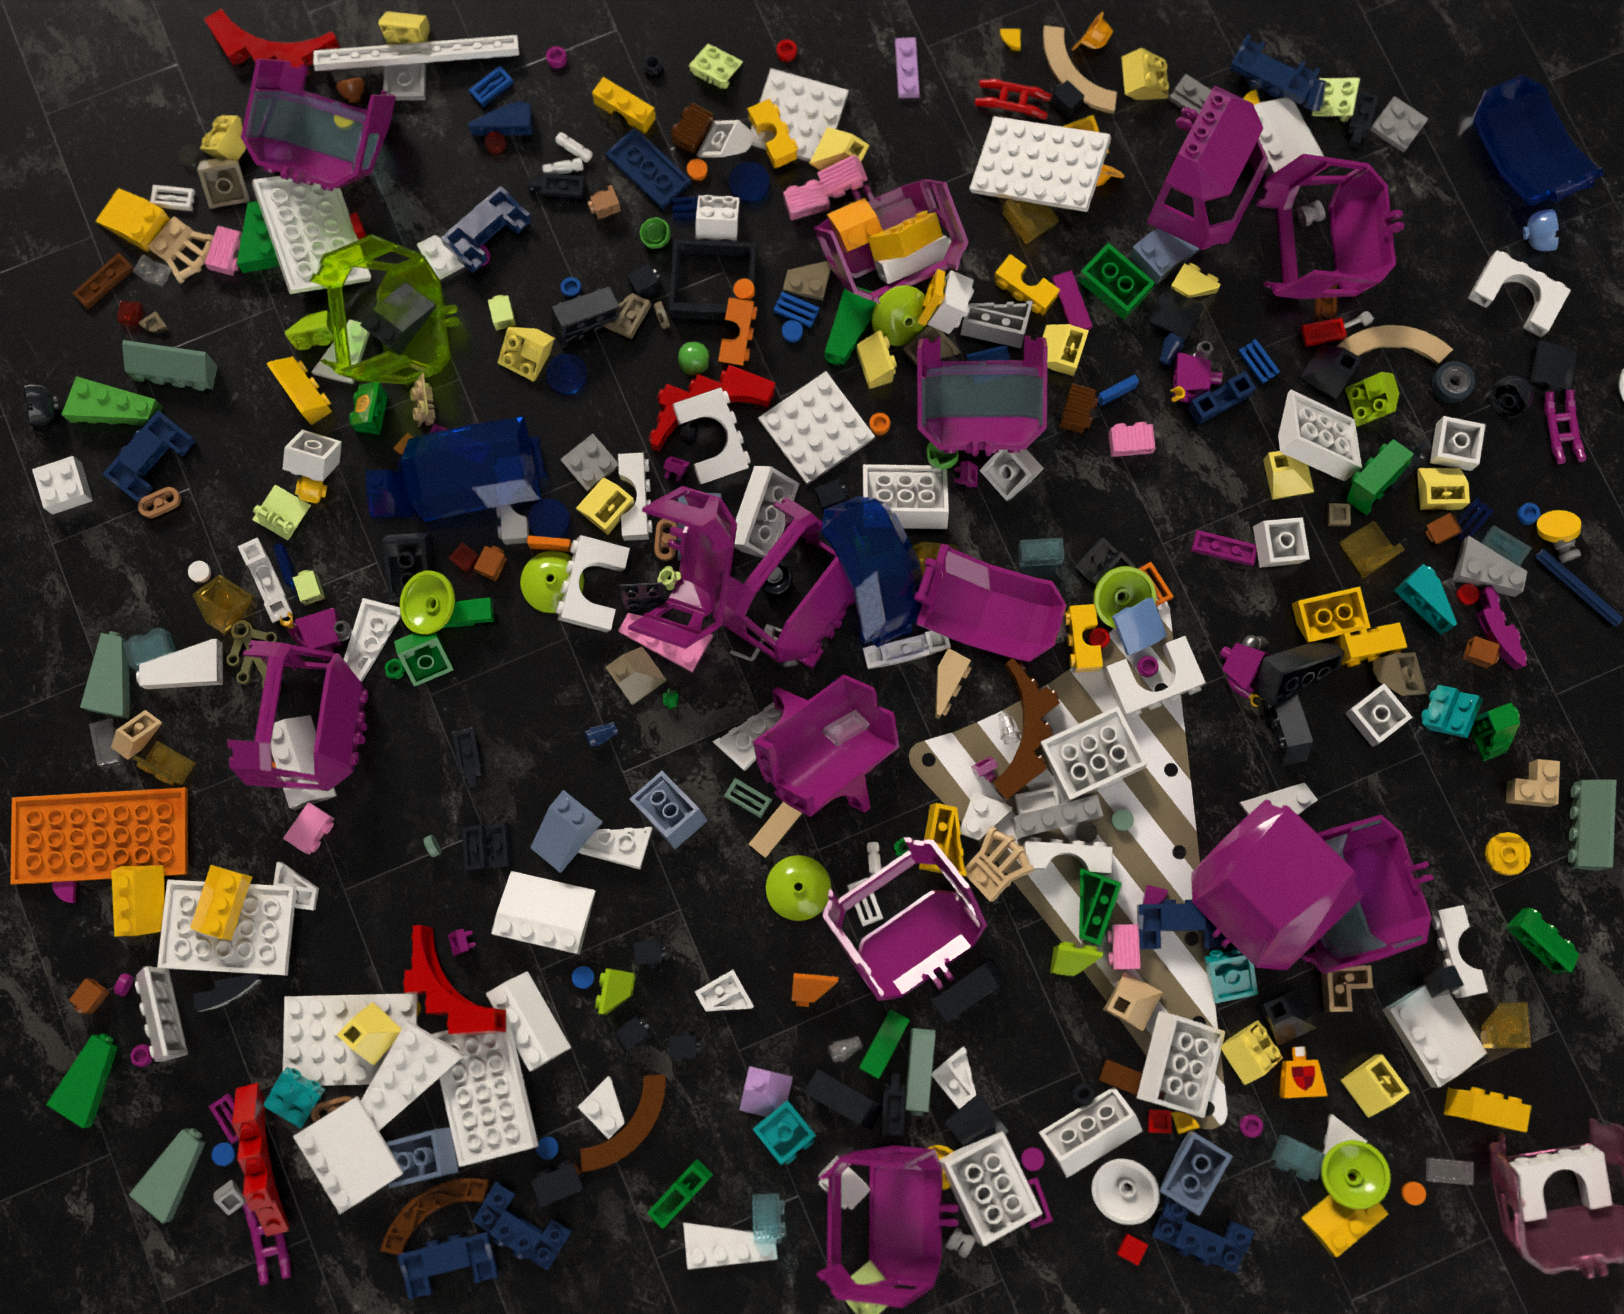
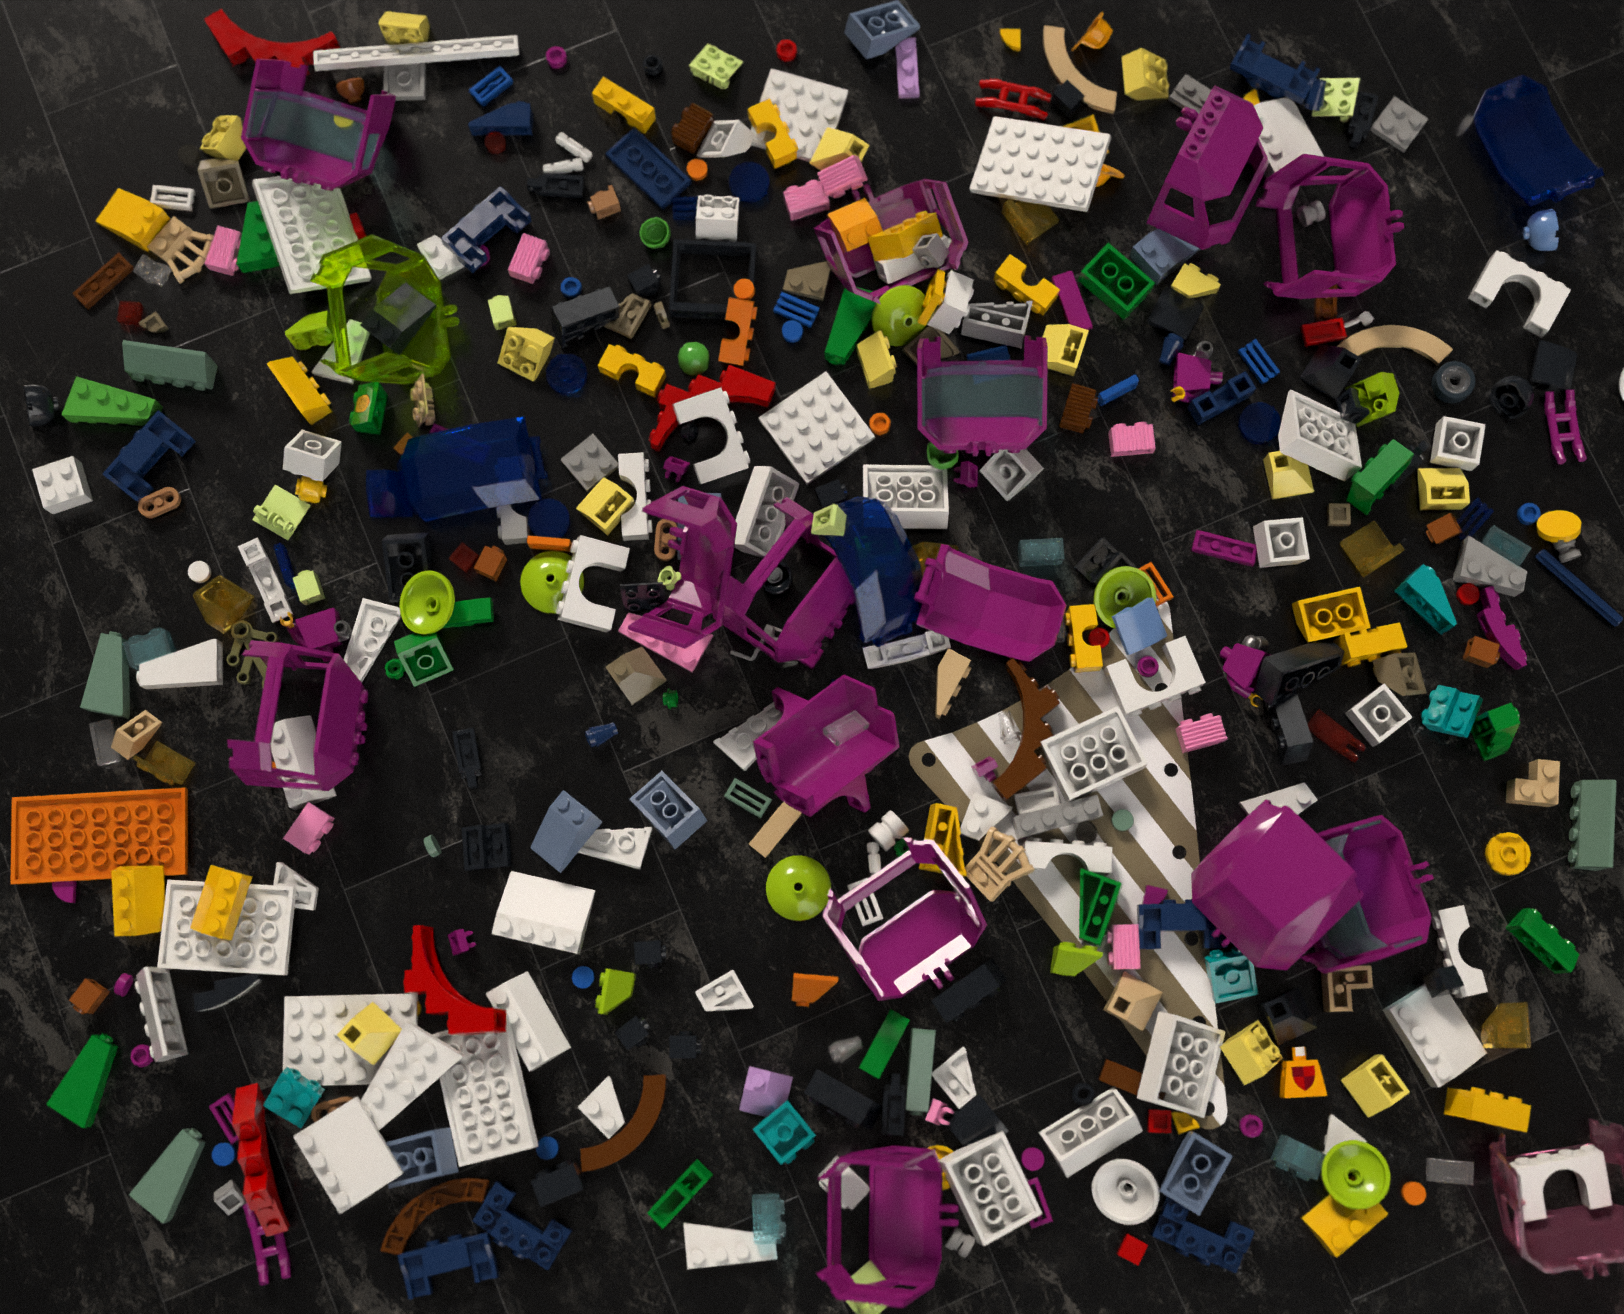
none -> bright pink brick [508,233,550,284]
none -> yellow arch [598,344,666,398]
none -> yellowish green slope [811,504,847,536]
none -> sand blue slope [844,0,920,59]
none -> white wheel [868,810,909,851]
none -> light grey brick [912,233,950,269]
none -> bright pink tile [925,1099,954,1126]
none -> bright pink brick [1175,713,1227,753]
none -> clear blue tile [1238,402,1281,444]
none -> clear red hinge [1307,709,1366,762]
none -> black bracket [1336,387,1370,424]

